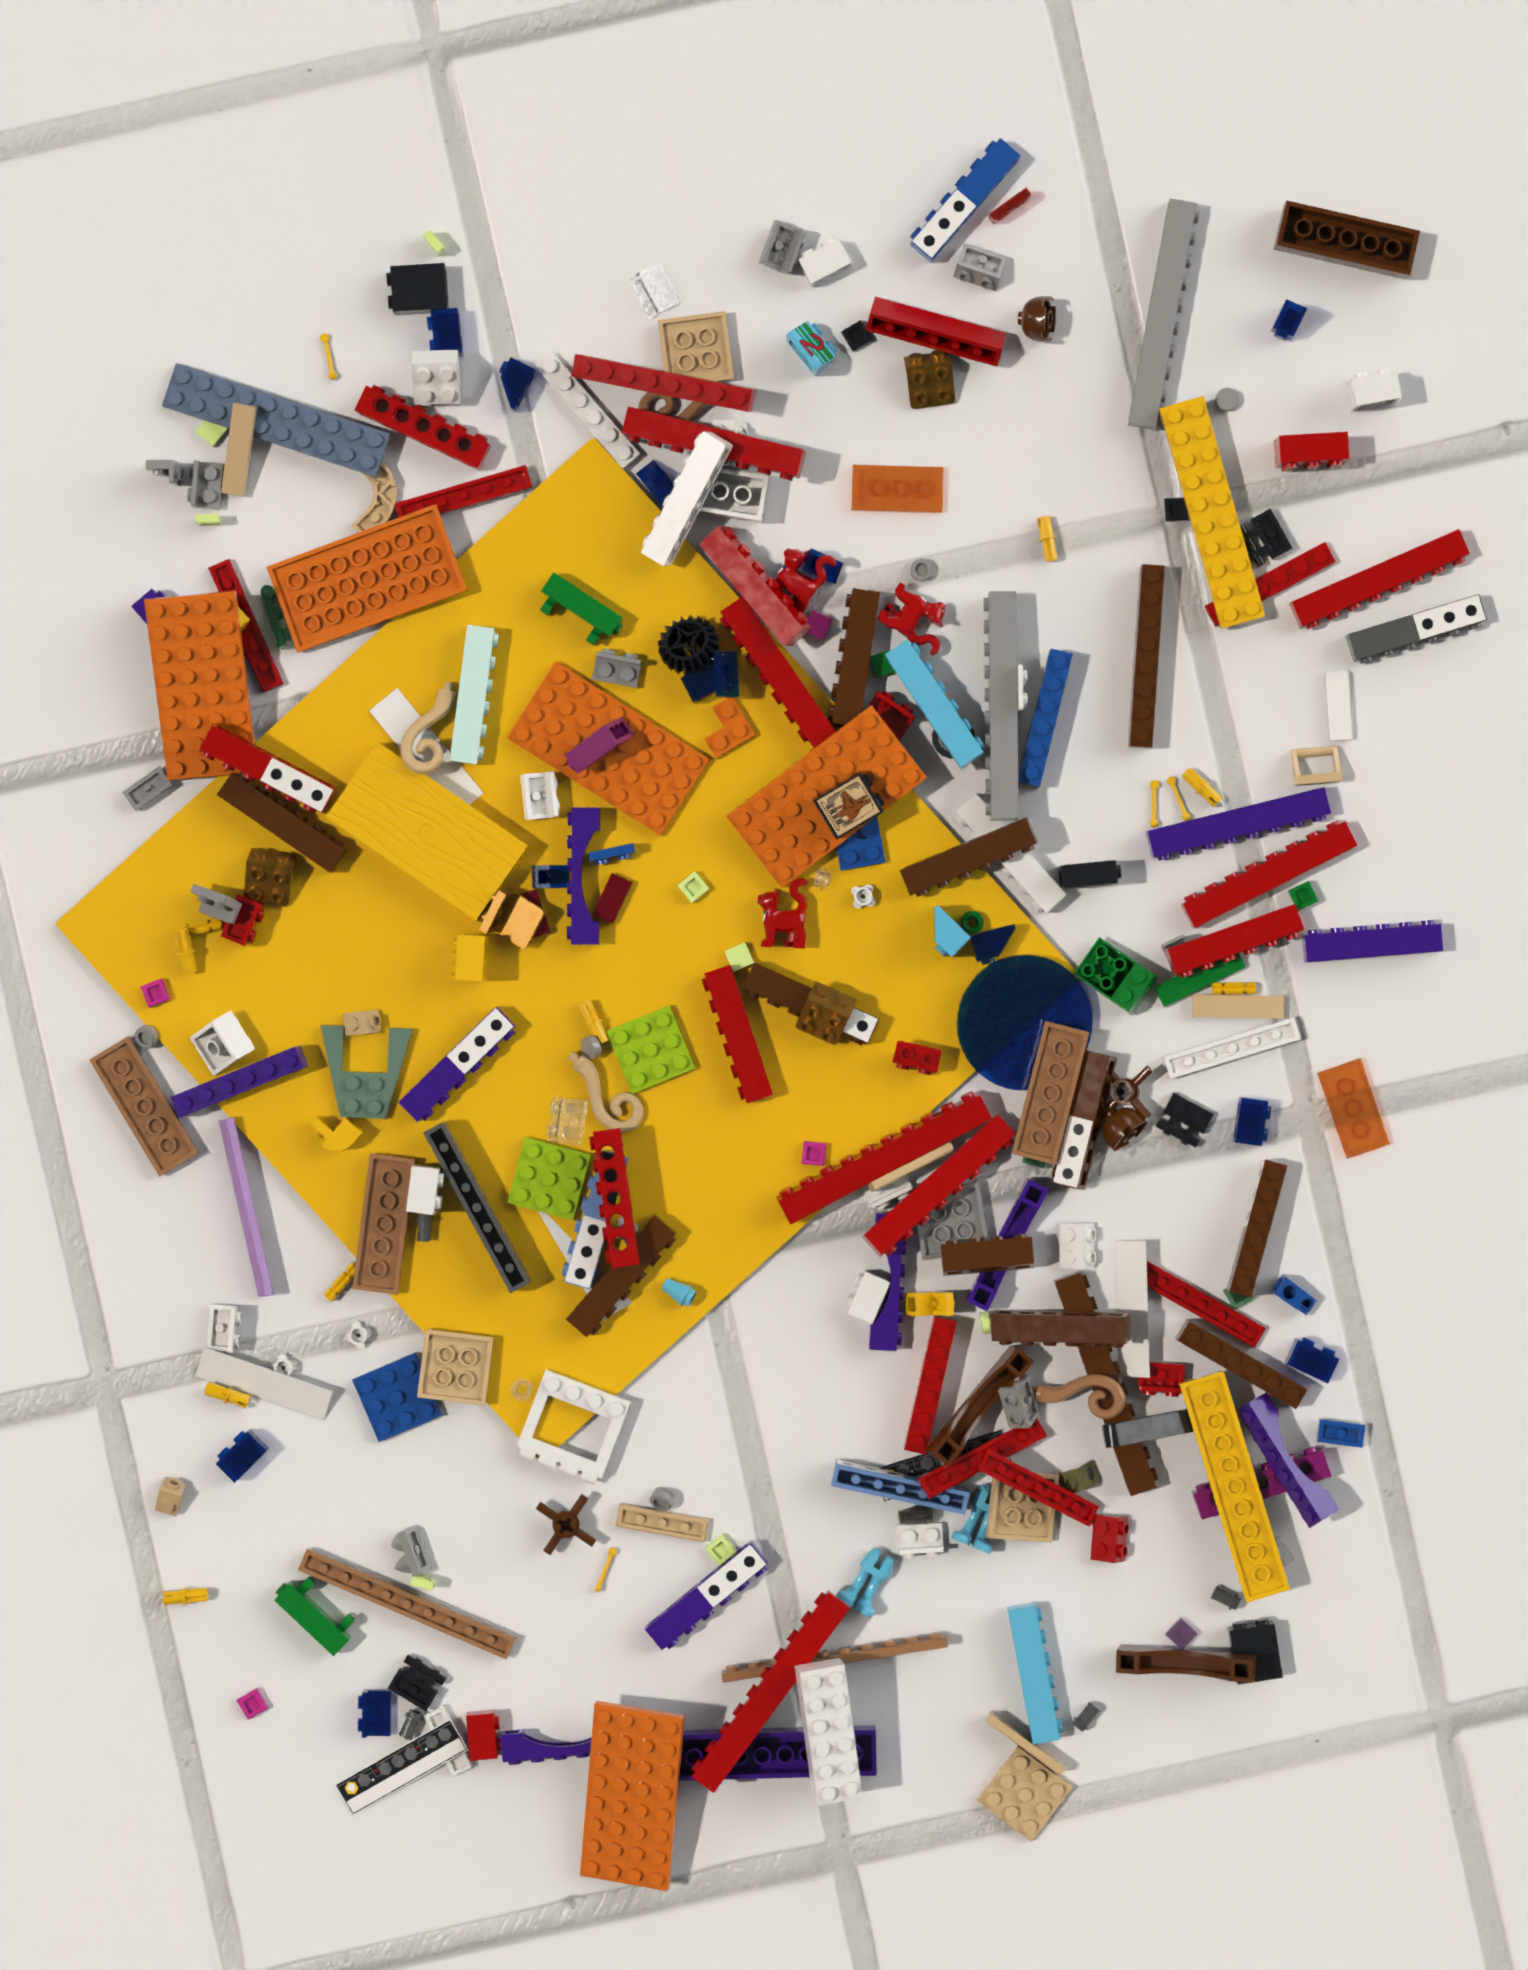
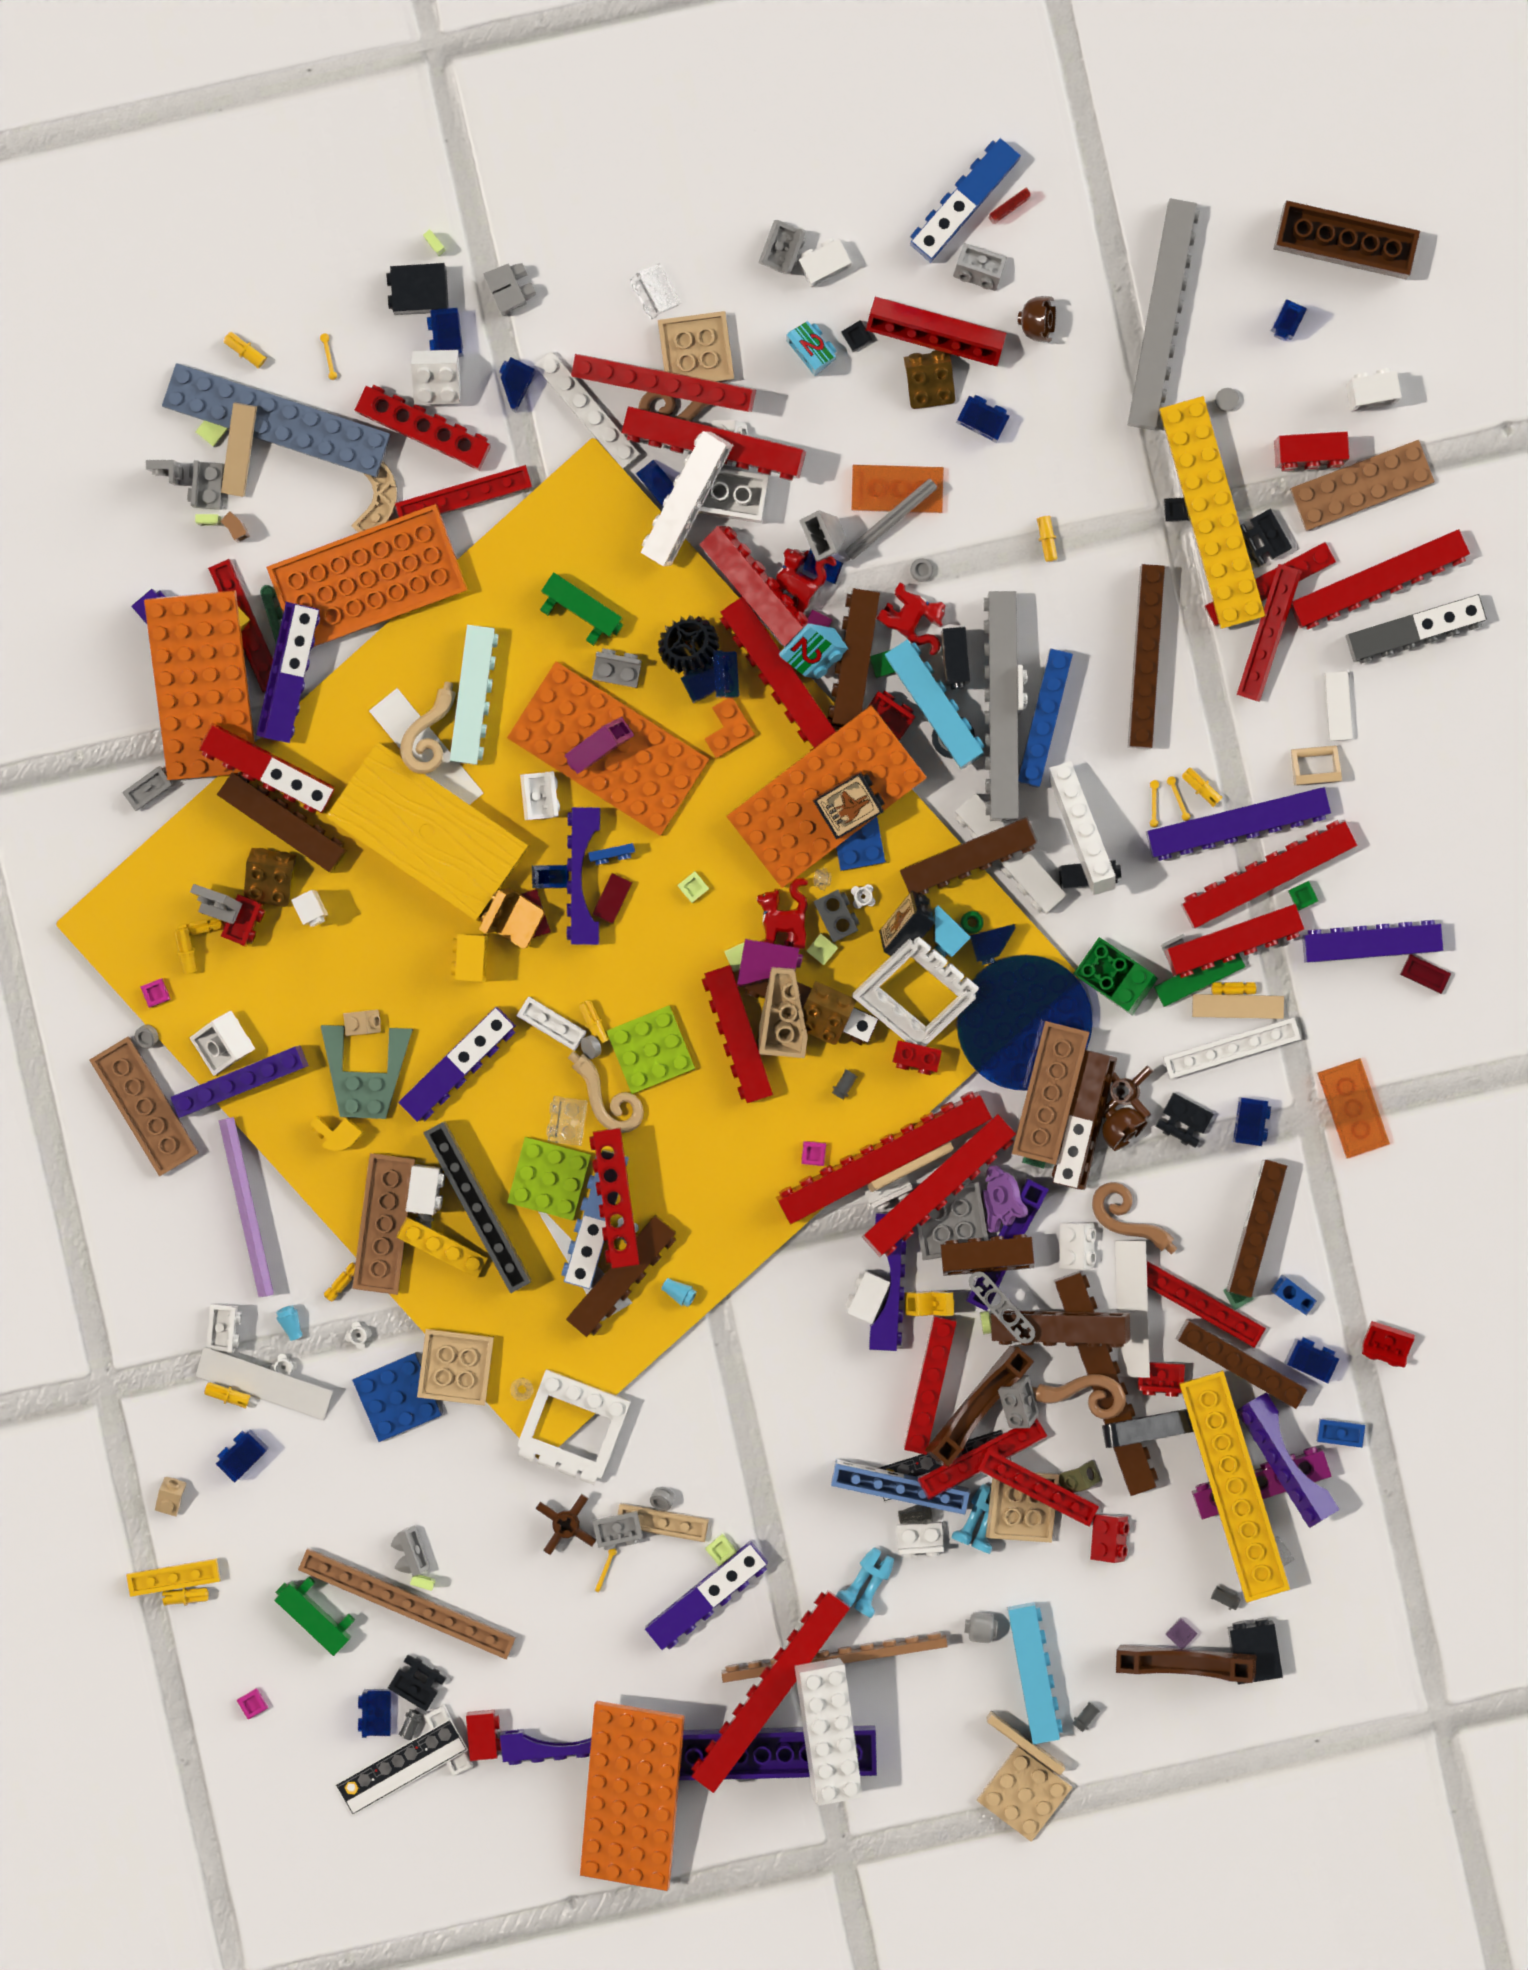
none -> yellow plate [126,1558,221,1597]
none -> medium nougat piece [220,511,250,543]
none -> yellow axle [223,332,267,369]
none -> dark purple brick [256,602,320,743]
none -> medium azure cone [276,1305,303,1341]
none -> white brick [291,890,328,927]
none -> yellow plate [396,1217,488,1278]
none -> light grey hips [483,263,536,316]
none -> white tile [517,996,587,1051]
none -> light grey bracket [592,1510,643,1550]
none -> magenta slope [737,939,803,987]
none -> tan wedge [757,967,808,1058]
none -> medium azure slope [779,623,848,679]
none -> light grey slope [799,510,846,562]
none -> yellowish green tile [807,933,838,965]
none -> dark grey brick [814,890,860,942]
none -> dark grey pin [832,1069,858,1100]
none -> light grey axle [845,479,937,560]
none -> white hinge [853,937,979,1046]
none -> black brick [879,891,935,956]
none -> black brick [941,627,970,690]
none -> clear blue brick [956,395,1010,443]
none -> light grey head [964,1613,998,1643]
none -> light grey beam [969,1271,1035,1344]
none -> medium lavender tile [983,1165,1028,1233]
none -> white brick [1049,762,1116,895]
none -> medium nougat plant [1092,1182,1178,1254]
none -> red plate [1236,564,1302,702]
none -> medium nougat plate [1290,440,1435,531]
none -> red bracket [1362,1321,1415,1368]
none -> dark red tile [1400,954,1451,994]

